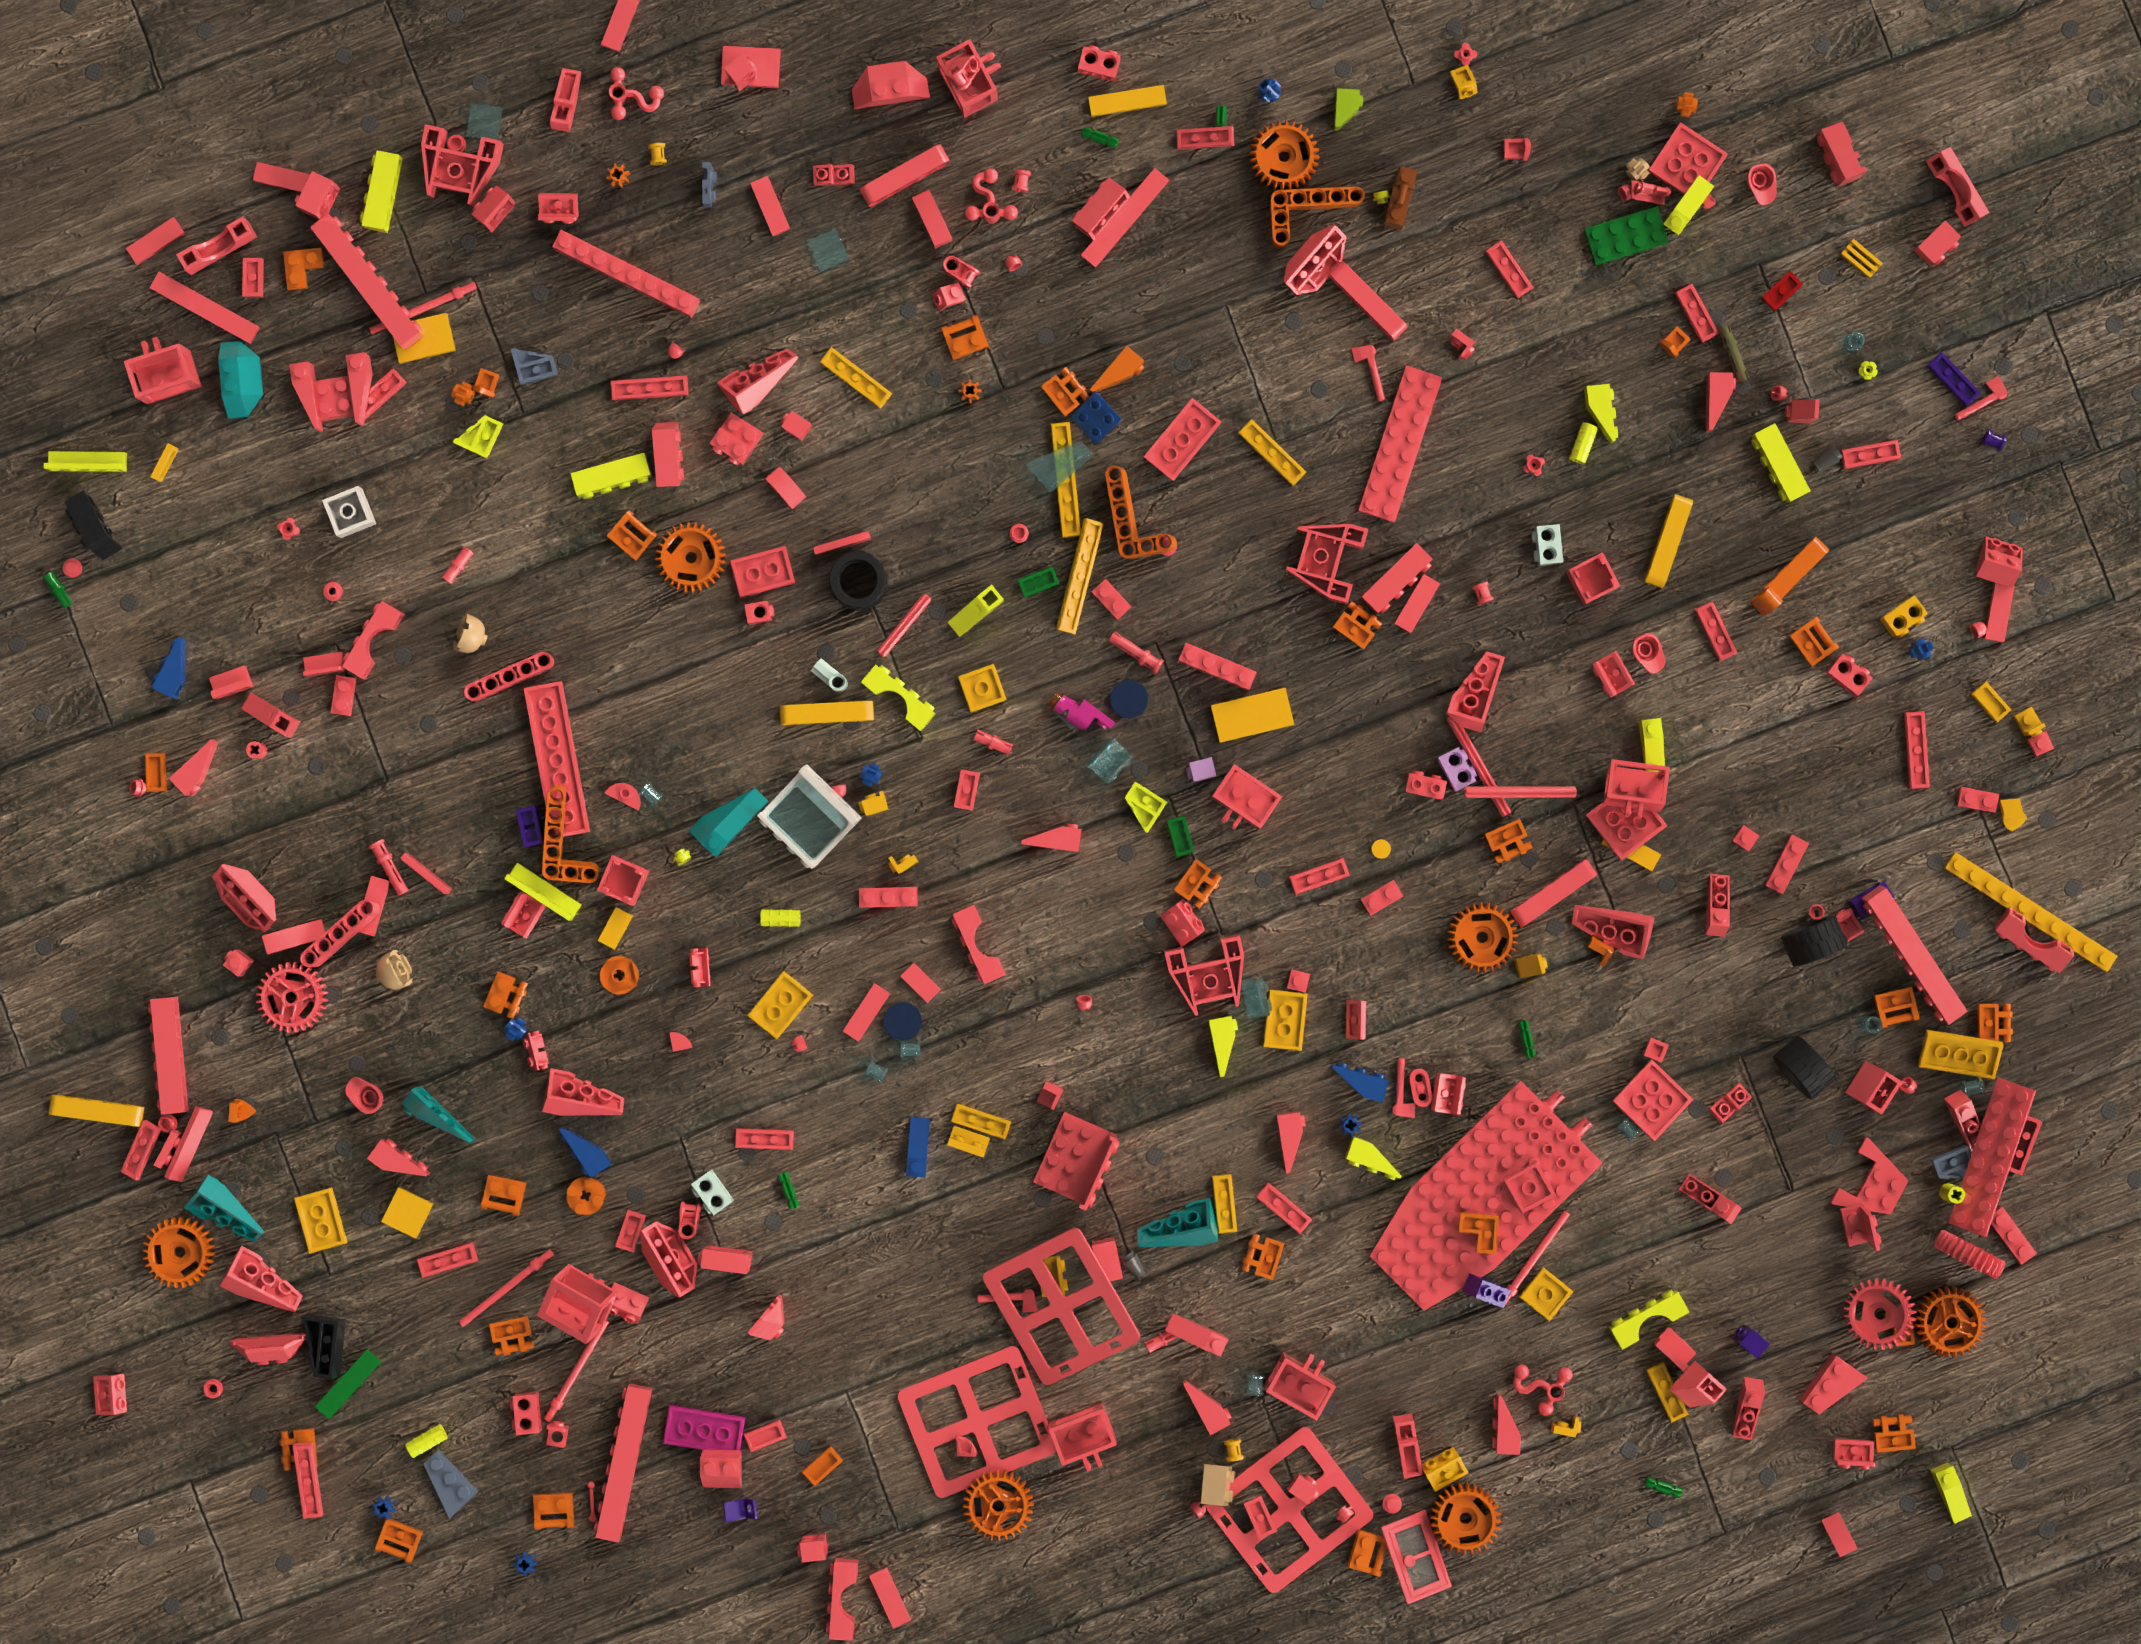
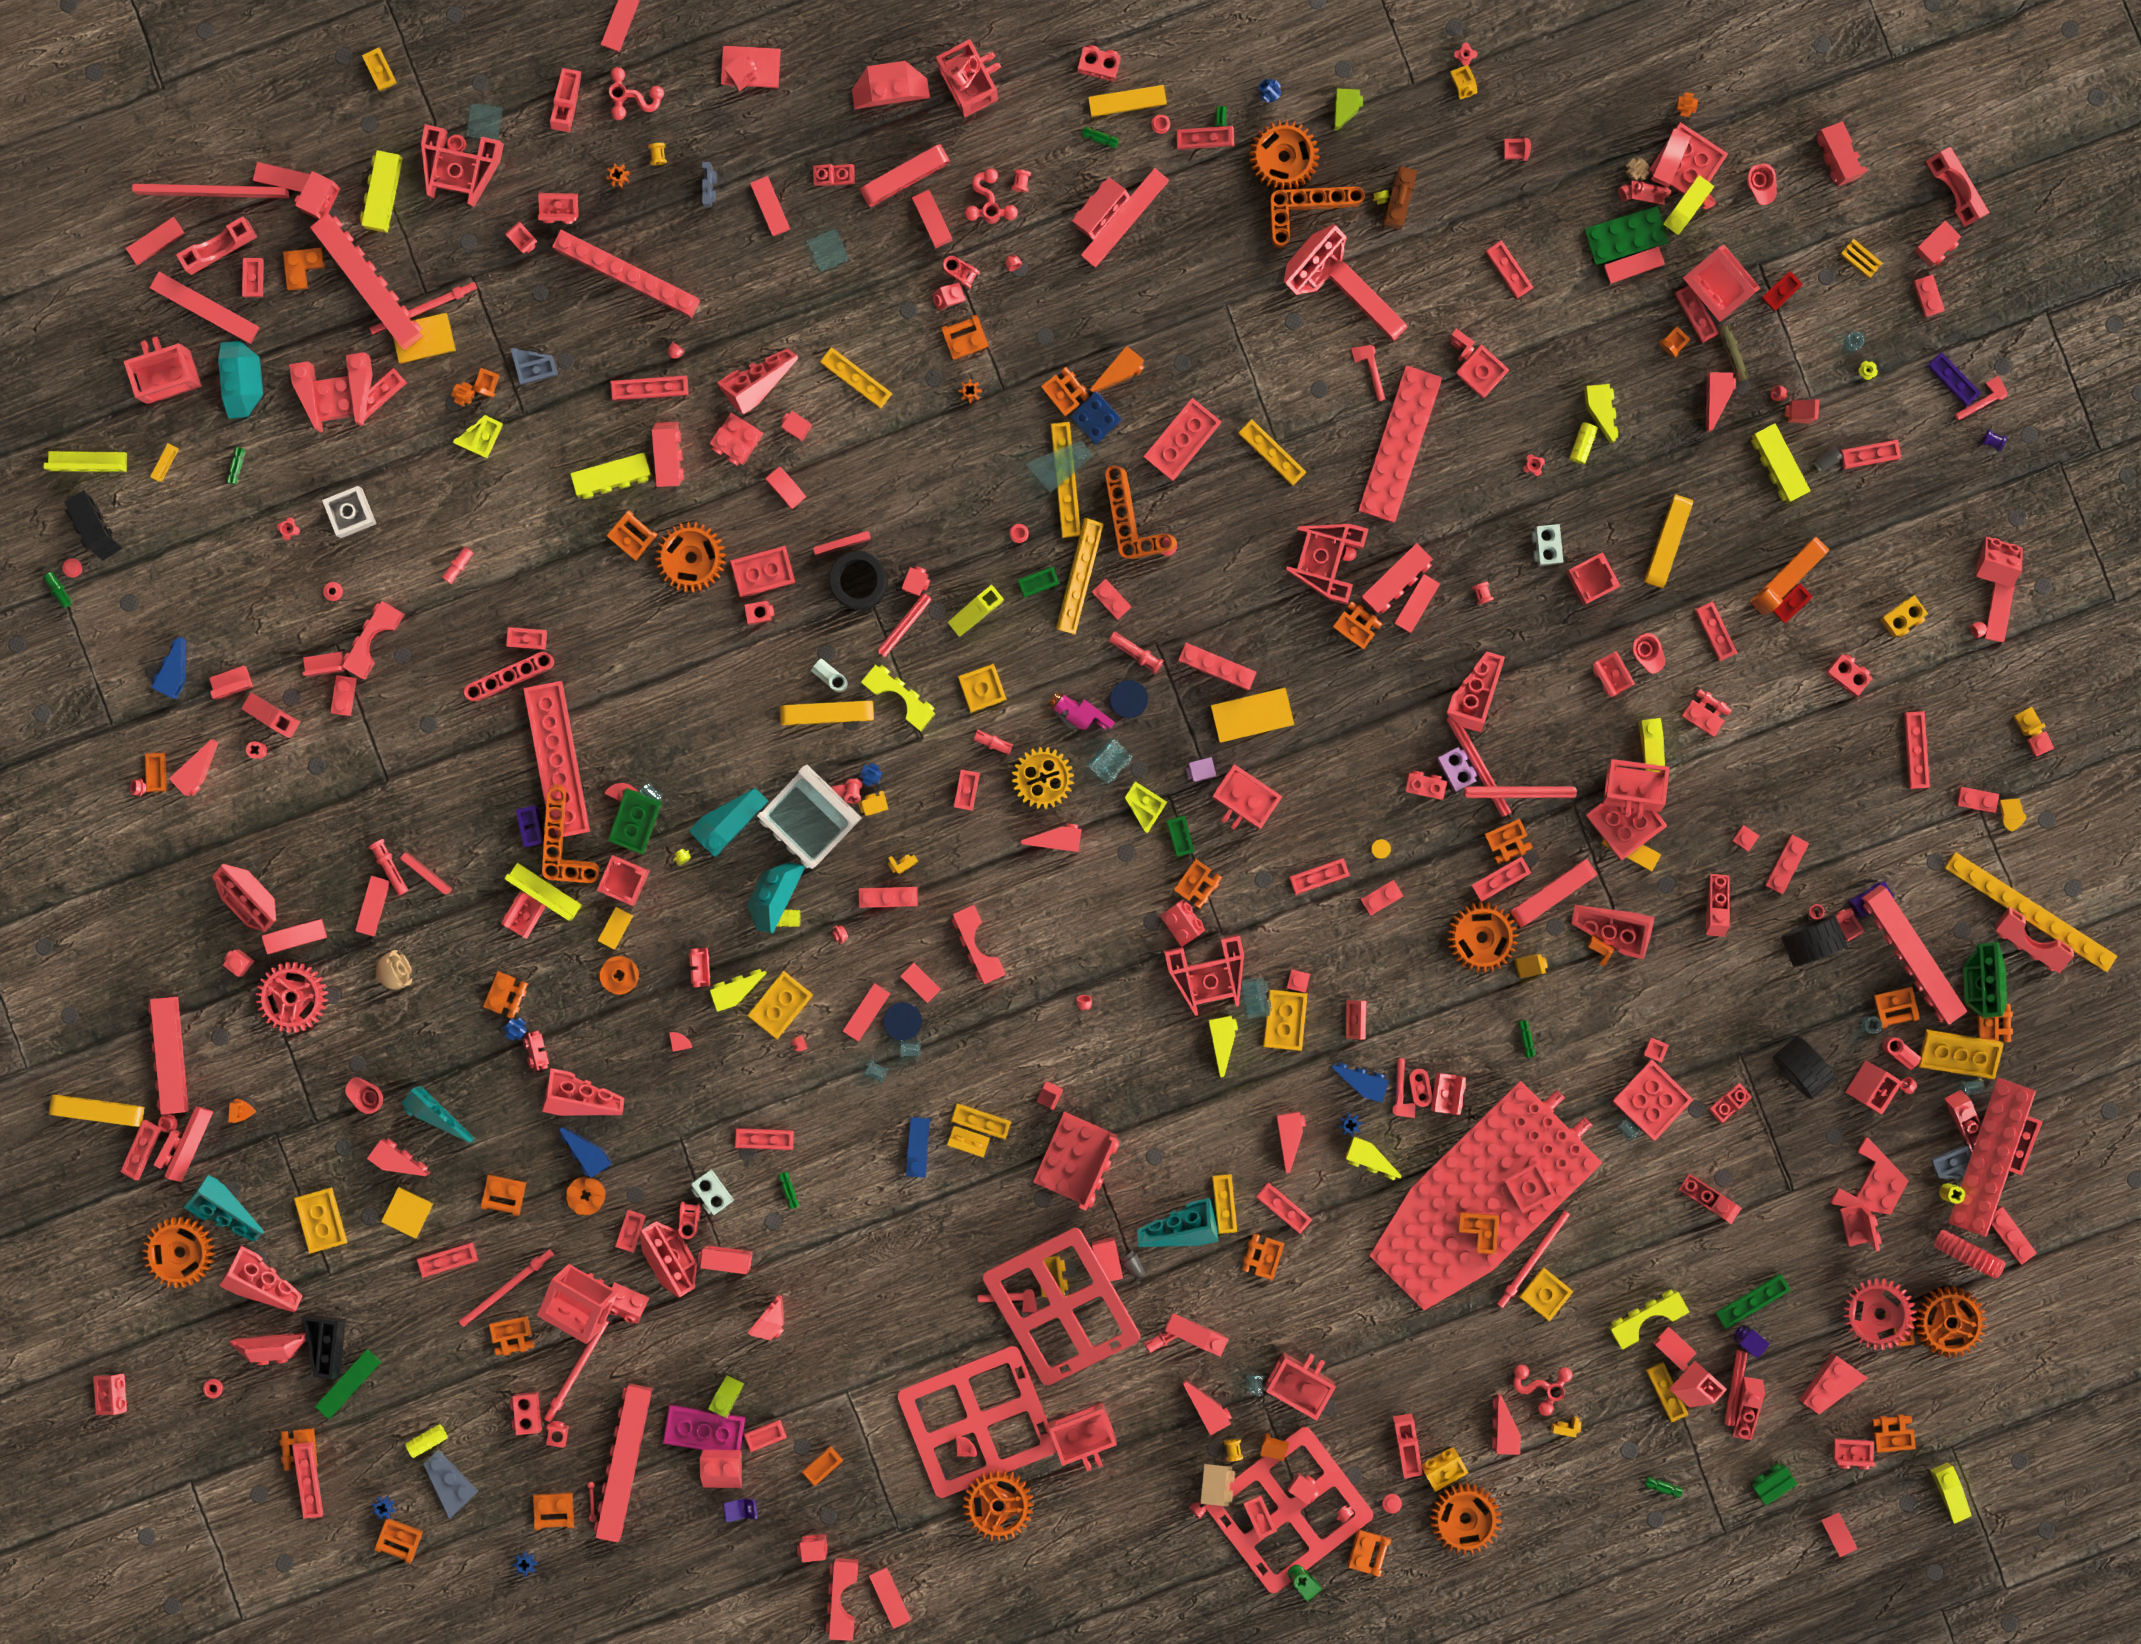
coral beam [300,900,380,968] -> none
tan cylinder [453,614,487,653] -> none
coral slope [471,186,516,232] -> none
coral door [1381,1509,1452,1604] -> none
dark purple brick [1462,1273,1511,1308] -> none
orange plate [1789,616,1839,667] -> none
blue gear [1908,638,1934,661] -> none
yellow tile [1970,681,2011,723] -> none
none -> coral tile [132,184,290,199]
none -> green axle [226,447,246,485]
none -> yellow plate [362,48,397,91]
none -> coral bracket [505,221,537,254]
none -> coral plate [506,627,547,650]
none -> green tile [608,788,662,855]
none -> lime slope [708,1375,744,1419]
none -> neon yellow slope [710,969,767,1012]
none -> teal wedge [747,862,805,934]
none -> coral plate [832,925,848,945]
none -> coral bush [844,779,863,804]
none -> coral brick [902,566,930,597]
none -> yellow gear [1012,747,1074,809]
none -> coral plate [1151,115,1170,134]
none -> orange tile [1261,1433,1289,1461]
none -> green piece [1288,1565,1322,1602]
none -> coral hinge [1341,545,1357,561]
none -> coral plate [1455,344,1509,399]
none -> coral plate [1471,857,1531,902]
none -> coral tile [1604,246,1665,284]
none -> coral slope [1651,129,1691,187]
none -> coral plate [1681,689,1732,737]
none -> coral piece [1683,245,1761,322]
none -> green tile [1714,1273,1791,1330]
none -> coral axle [1724,1350,1748,1426]
none -> green brick [1750,1463,1798,1506]
none -> red plate [1773,583,1813,624]
none -> coral piece [1882,1037,1921,1070]
none -> coral plate [1913,275,1945,318]
none -> green wedge [1963,941,2007,1019]

